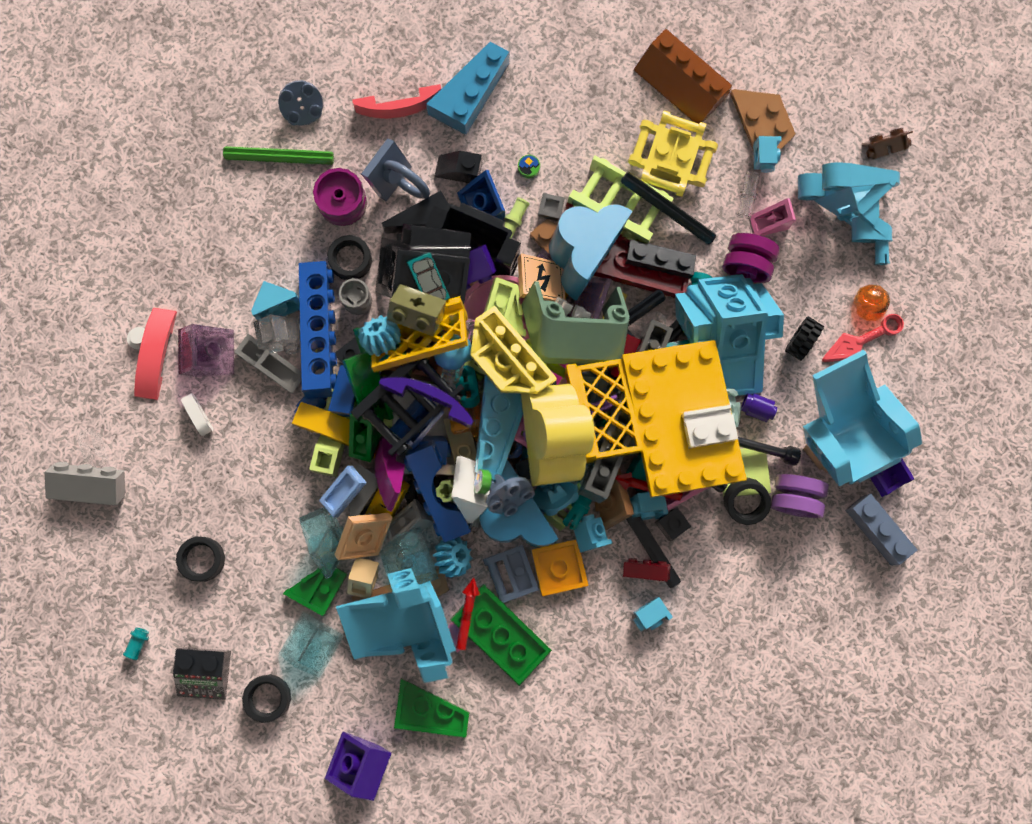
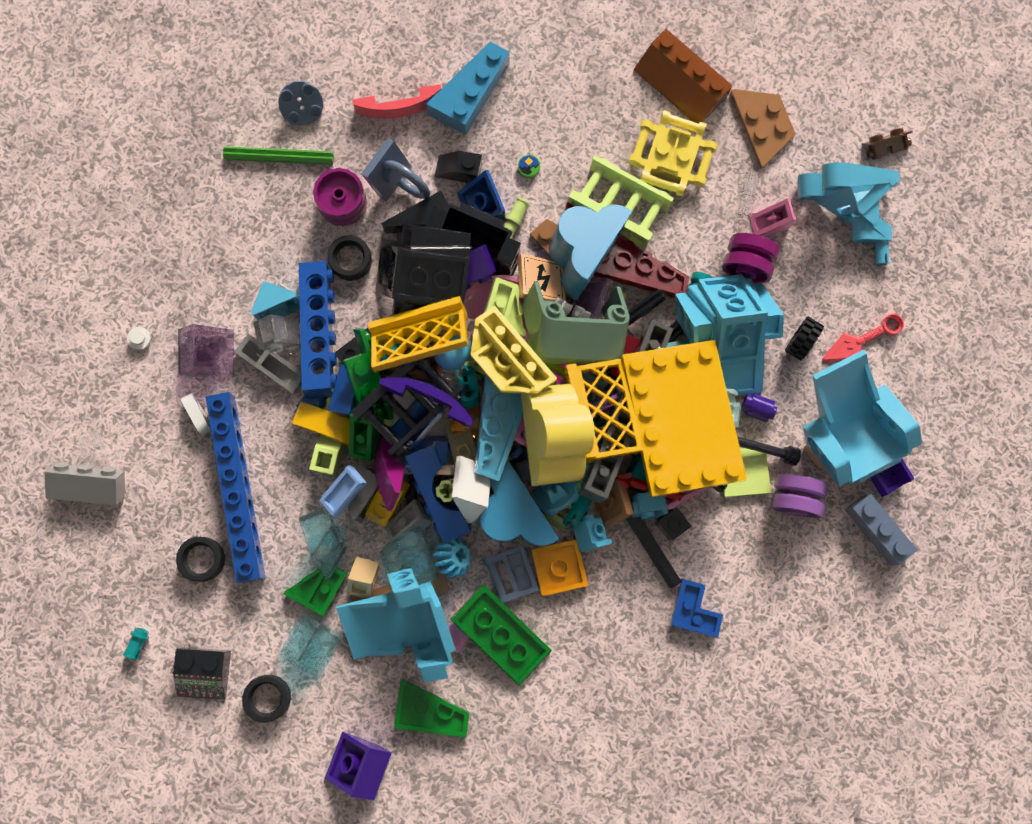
coral slope [134,308,177,400] -> none
light nougat tile [335,513,393,560] -> none
light grey wheel [339,278,373,315] -> none
medium azure gear [358,315,401,357] -> none
olive brick [387,284,447,336] -> none
tile [407,252,450,300] -> none
red piece [456,578,480,650] -> none
bright green tile [474,469,492,495] -> none
sand blue plate [486,474,535,516] -> none
flat silver plate [538,193,565,221] -> none
black axle [621,171,716,245] -> none
dark red piece [623,558,671,582] -> none
plate [625,239,696,279] -> none
medium azure brick [633,597,673,631] -> none
white plate [681,405,738,448] -> none
black tyre [723,477,772,525] -> none
medium azure brick [753,136,782,173] -> none
clear orange hair [854,284,890,321] -> none
none -> blue brick [205,392,266,583]
none -> blue plate [670,579,723,638]

